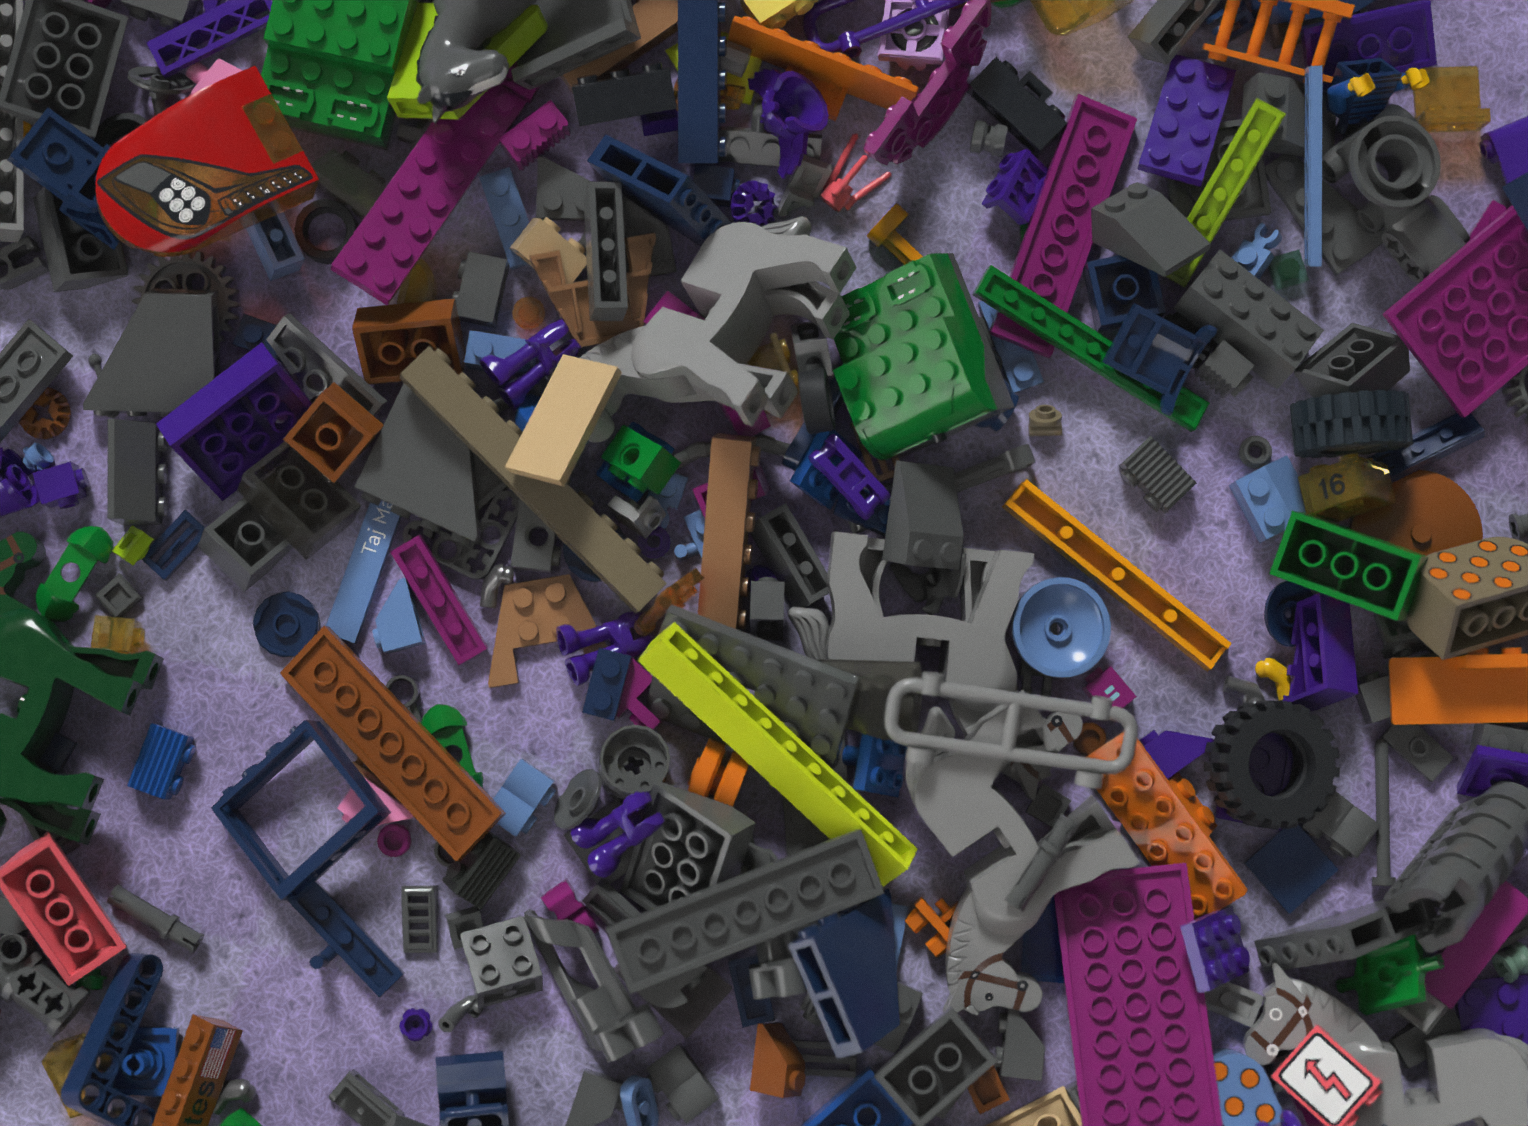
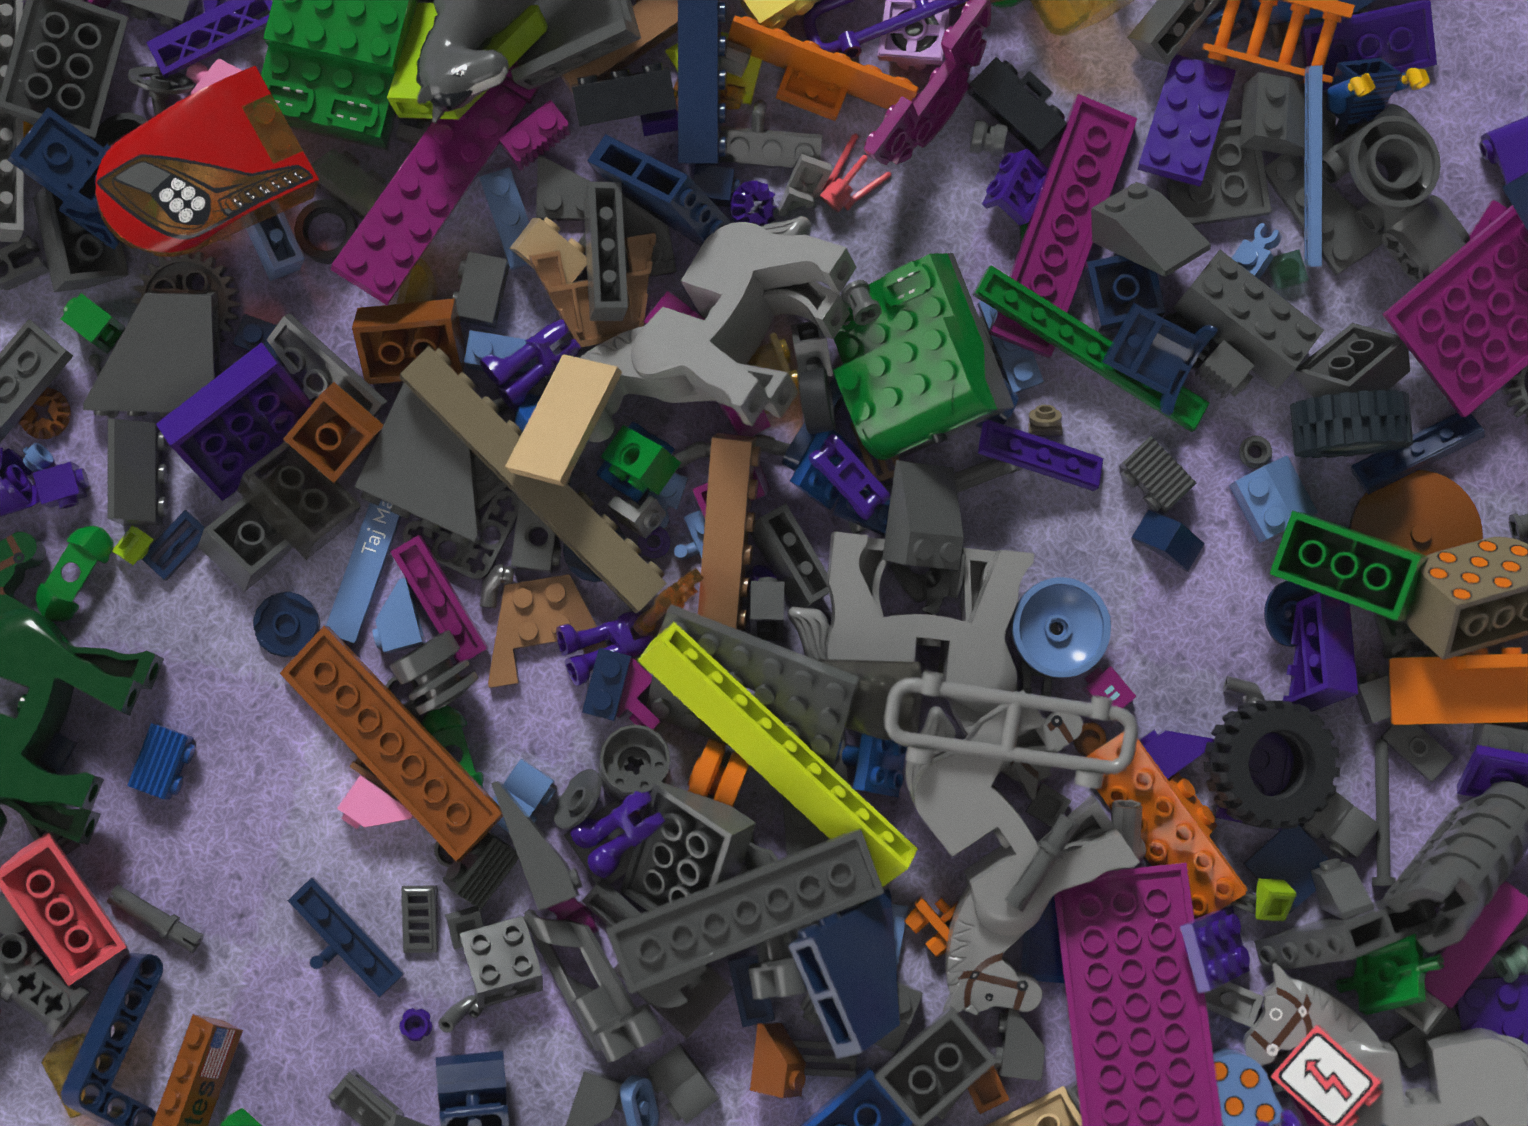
green plate [76,968,107,990] -> none
clear yellow brick [90,615,145,654] -> none
dark grey tile [95,573,143,620] -> none
blue plate [111,1025,180,1096] -> none
dark blue window [211,720,391,901] -> none
flat silver arm [213,1079,256,1115] -> none
magenta tile [377,824,412,857] -> none
clear orange plate [512,297,545,330] -> none
dark purple helmet [748,68,829,179] -> none
light orange piece [866,203,923,265] -> none
light orange tile [1002,479,1232,672] -> none
lime tile [1166,98,1286,288] -> none
yellow arm [1255,658,1291,701] -> none
clear yellow brick [1298,453,1396,522] -> none
clear yellow bracket [1413,66,1491,133] -> none
none -> green brick [60,293,126,354]
none -> dark grey wheel [390,630,479,715]
none -> dark grey slope [491,781,582,911]
none -> dark grey bush [841,280,882,325]
none -> dark purple tile [978,420,1104,491]
none -> light grey piece [1111,799,1146,870]
none -> dark blue slope [1131,509,1205,572]
none -> dark grey bush [1230,893,1256,914]
none -> lime slope [1255,878,1297,921]
none -> dark grey slope [1311,858,1375,919]

